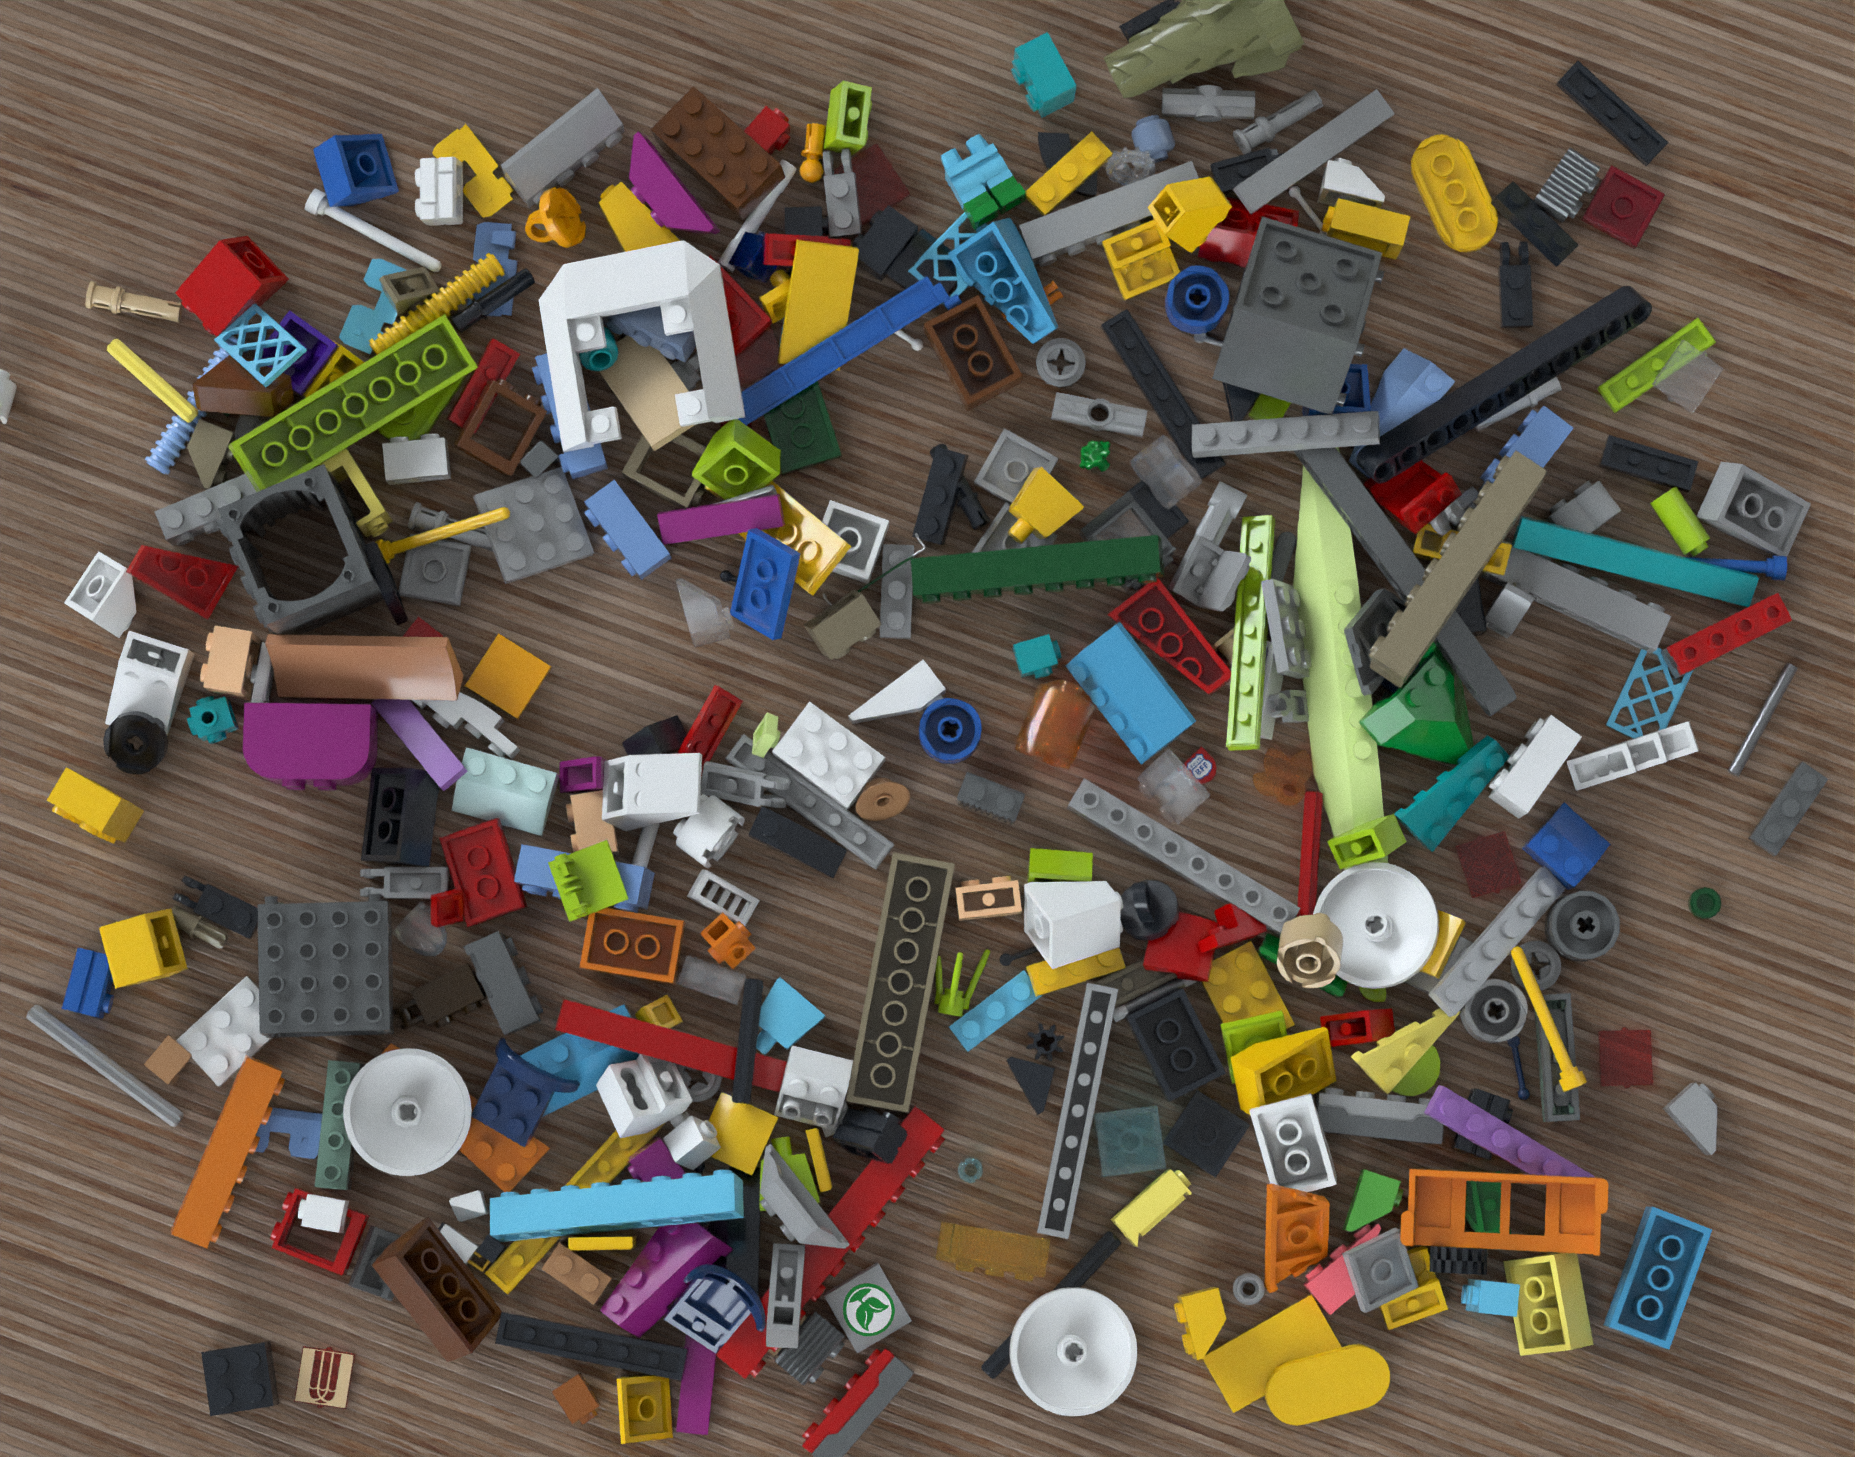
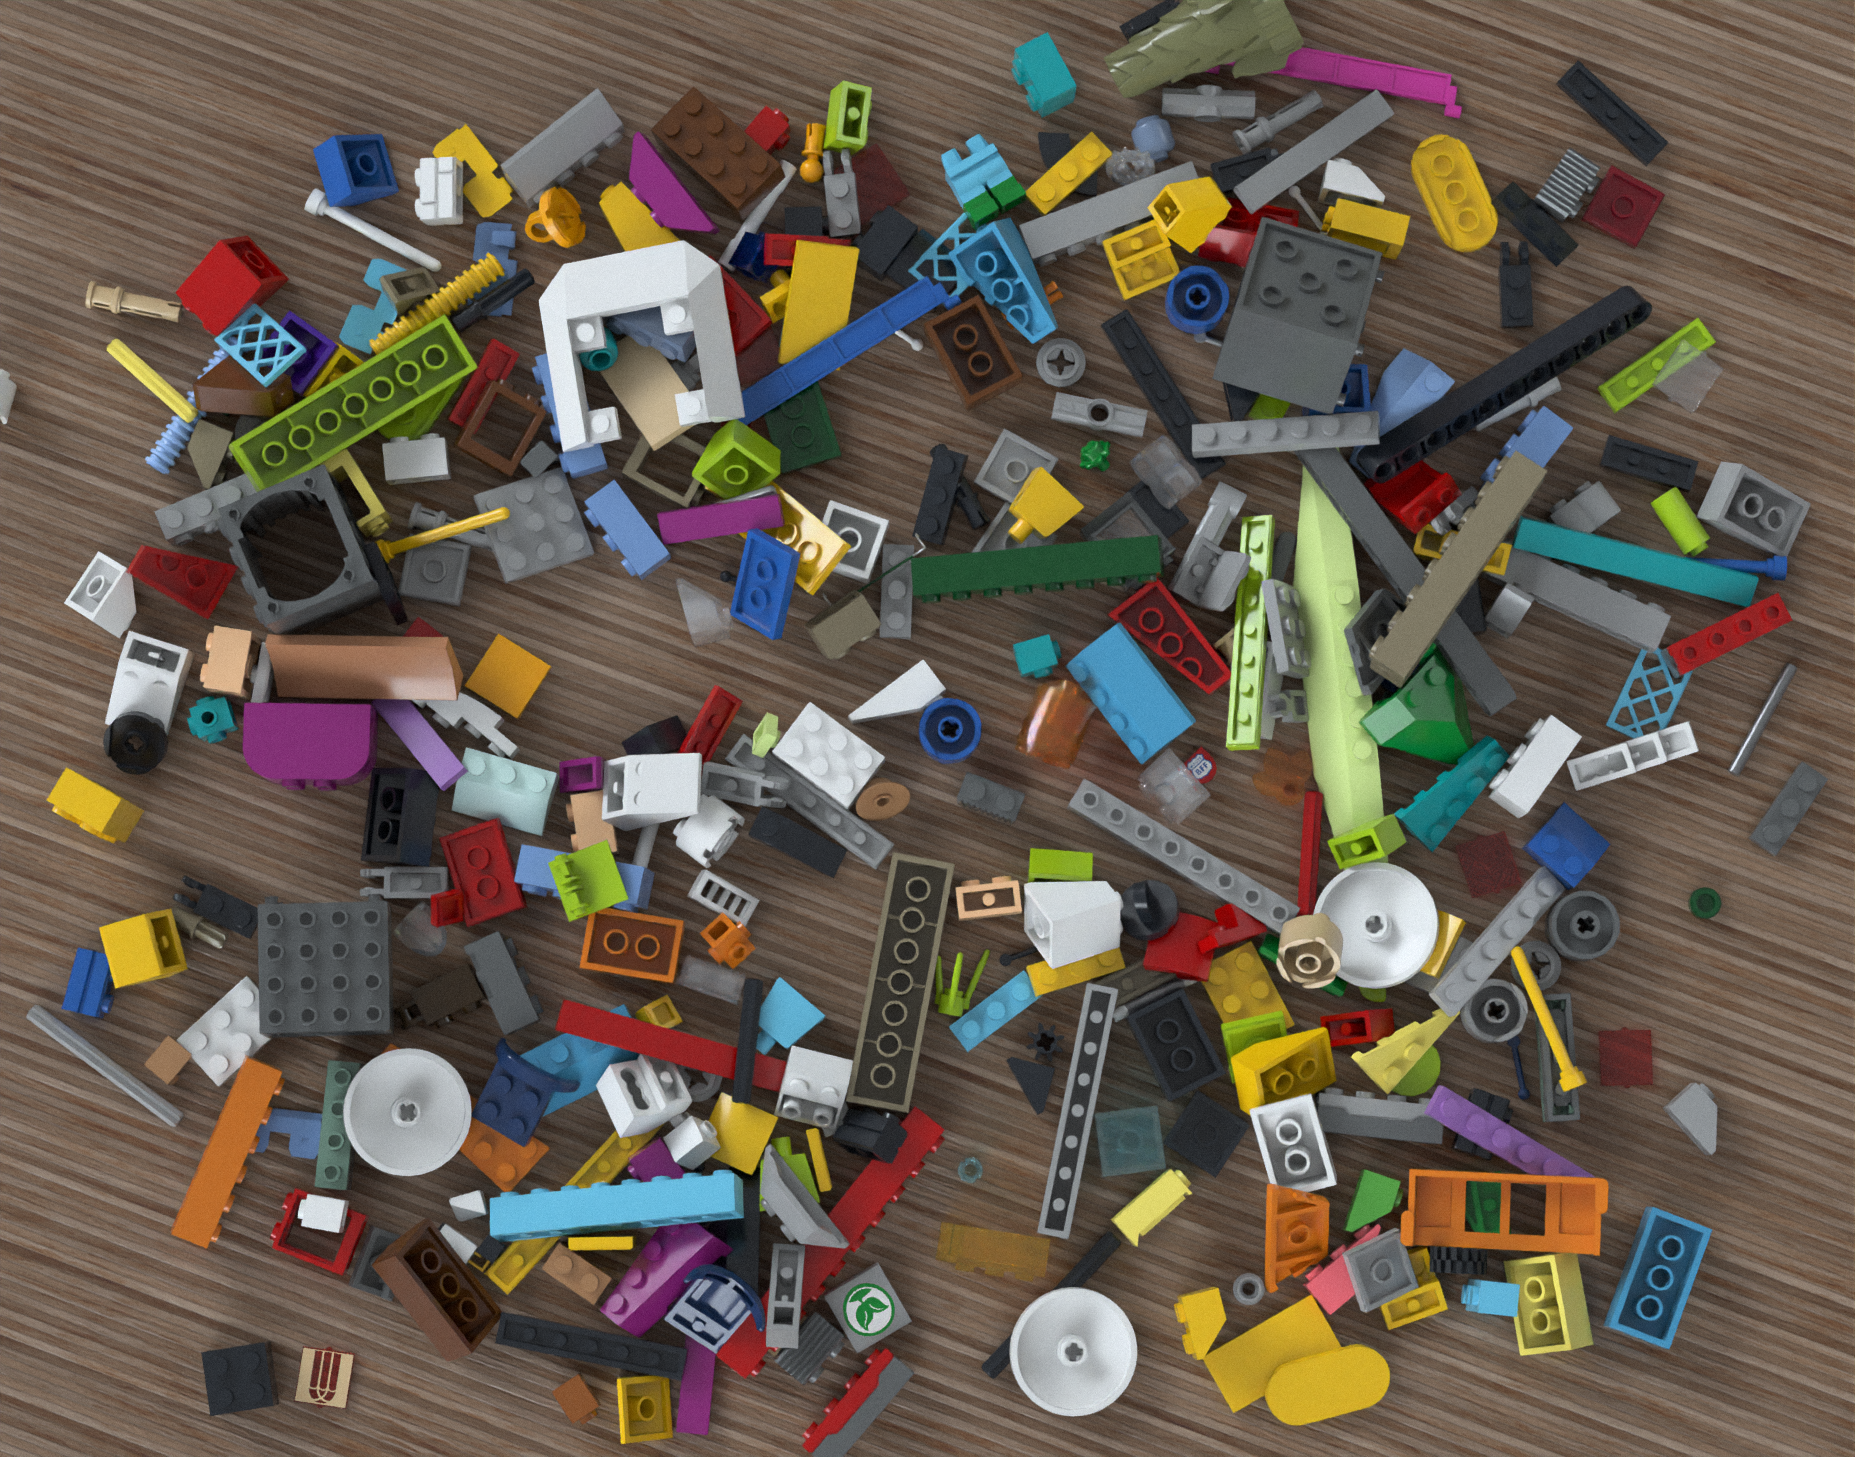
none -> dark pink piece [1205,47,1462,118]

